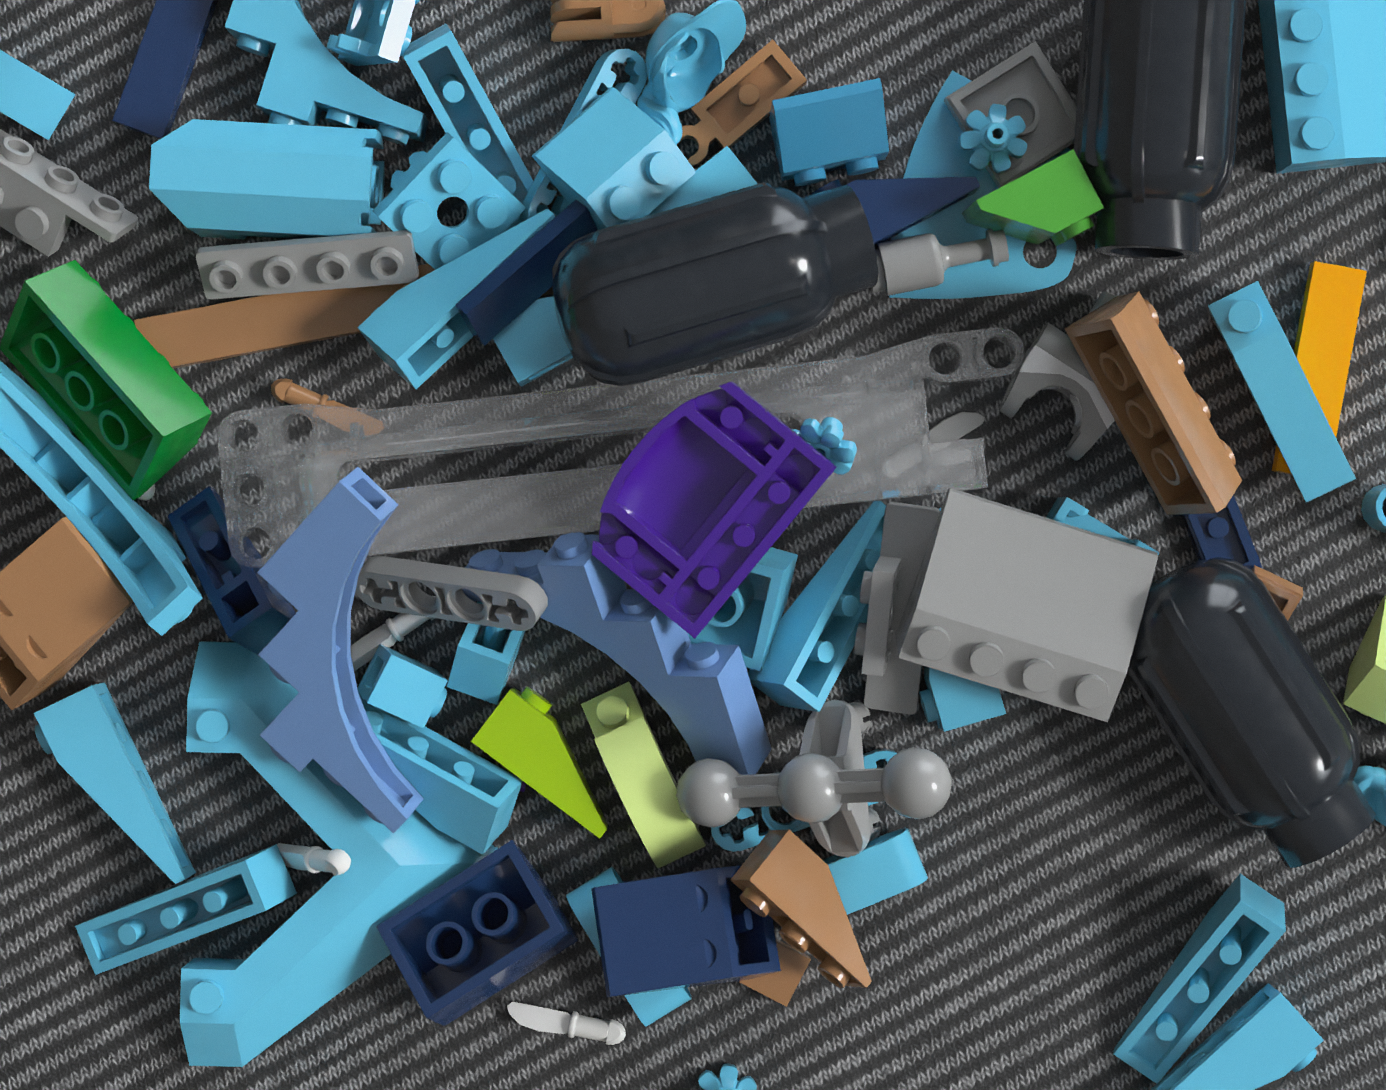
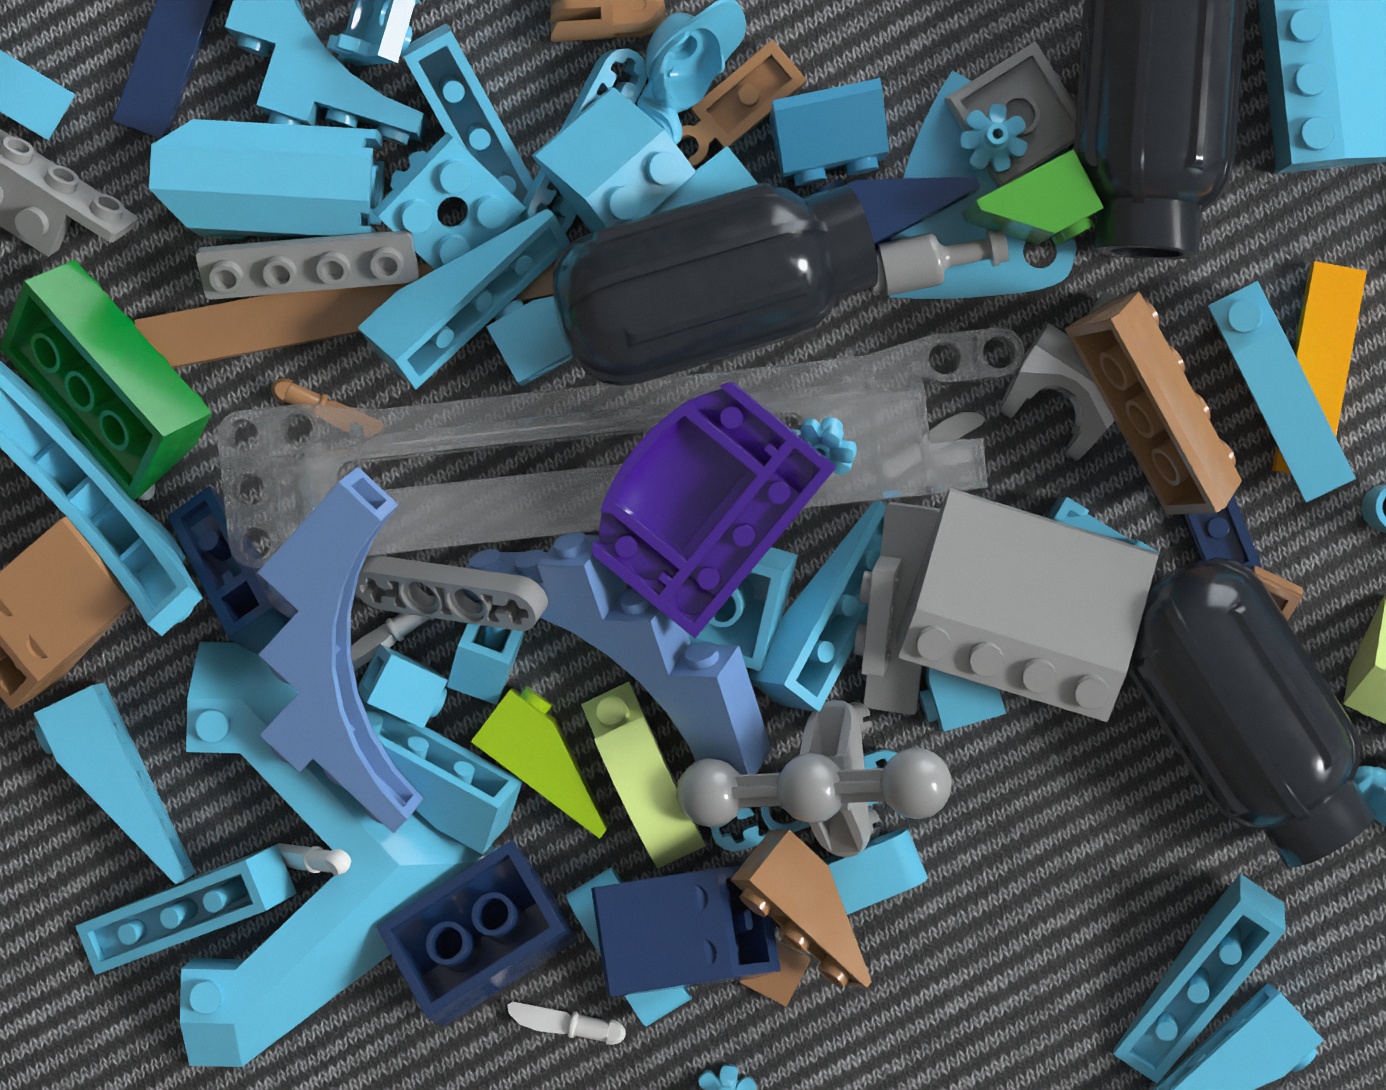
dark blue tile [455,200,598,346] -> none

